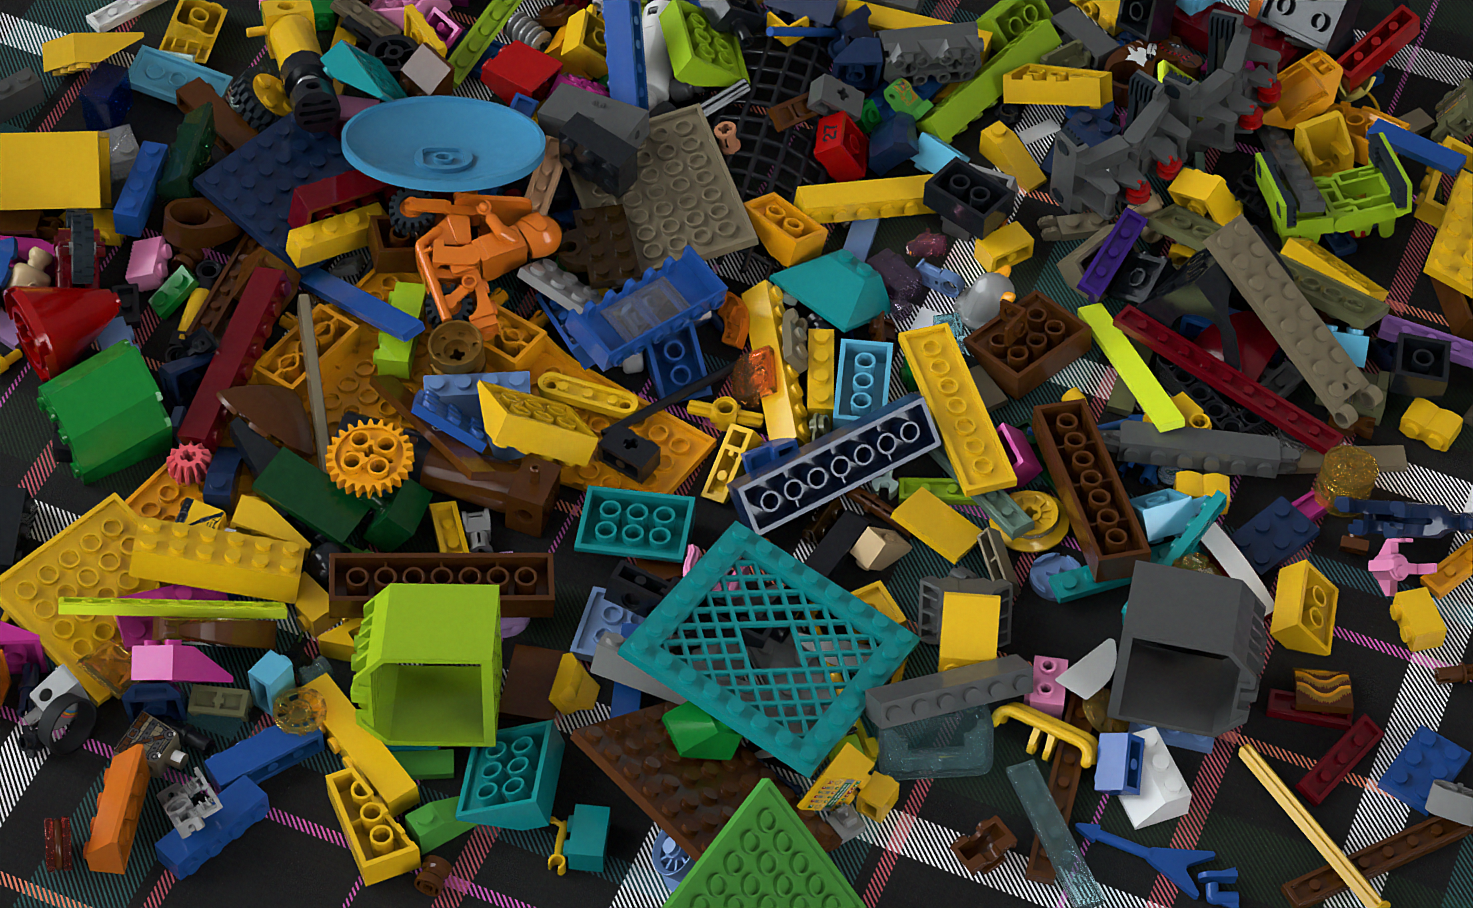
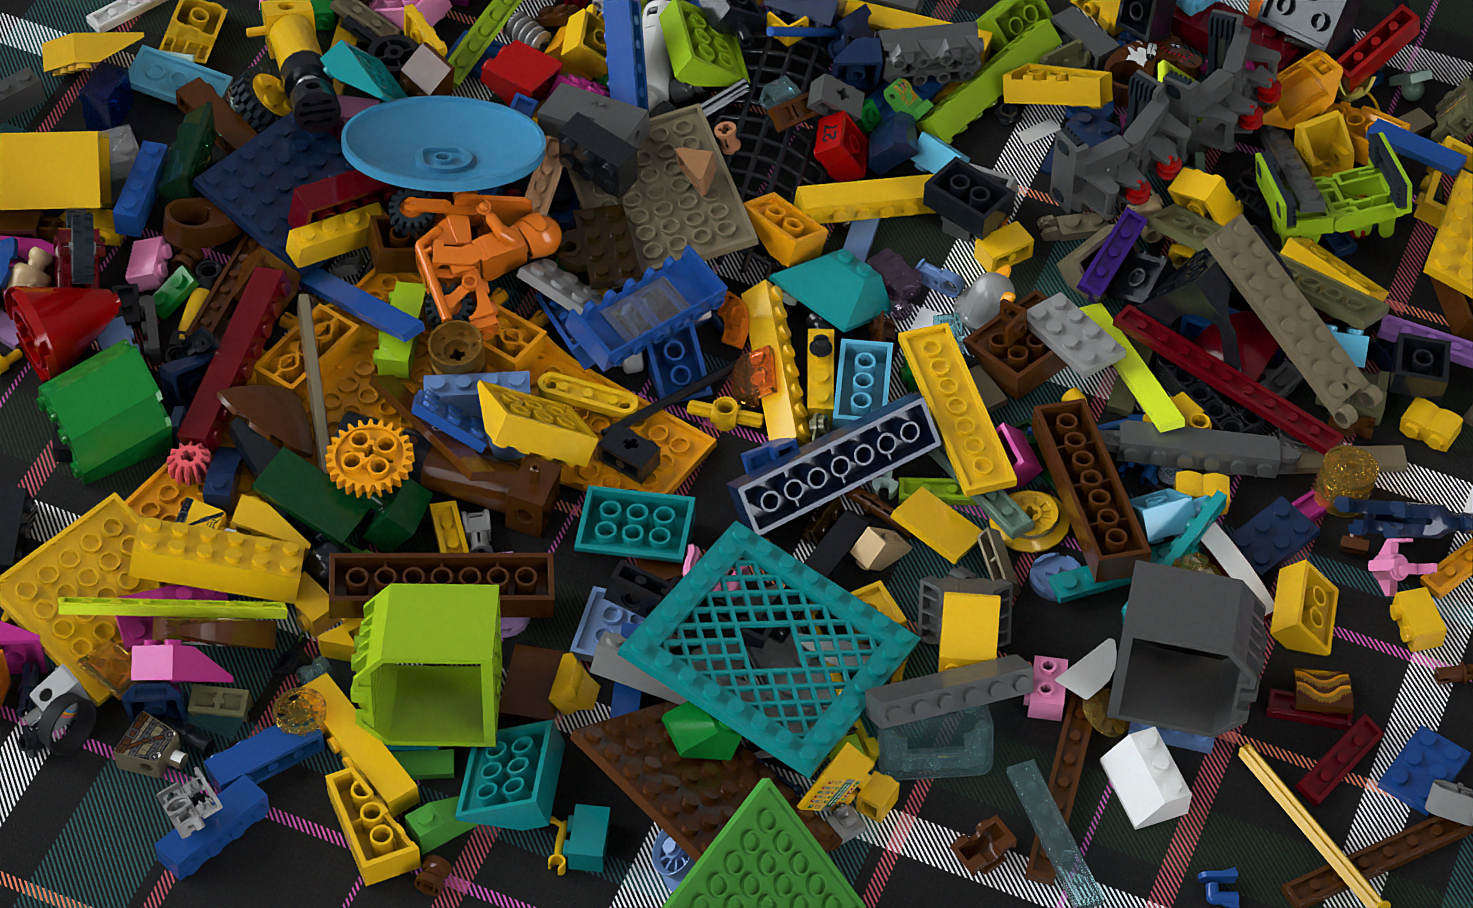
clear red head [44,816,72,872] -> none
orange slope [83,744,151,874] -> none
medium azure brick [248,649,297,718] -> none
dark pink slope [425,7,465,49] -> none
yellow slope [701,423,765,505] -> none
dark tan hinge [782,308,808,374] -> none
clear pink animal [906,228,947,258] -> none
yellow slope [979,121,1047,193] -> none
yellow piece [989,702,1099,768] -> none
blue piece [1075,823,1215,900] -> none
brick [1094,733,1145,795] -> none
none -> dark grey plate [139,295,162,366]
none -> medium nougat slope [675,147,716,197]
none -> clear light blue brick [759,75,801,111]
none -> black piece [809,334,833,357]
none -> light grey plate [1027,292,1126,379]
none -> sand green tile [1388,69,1433,101]

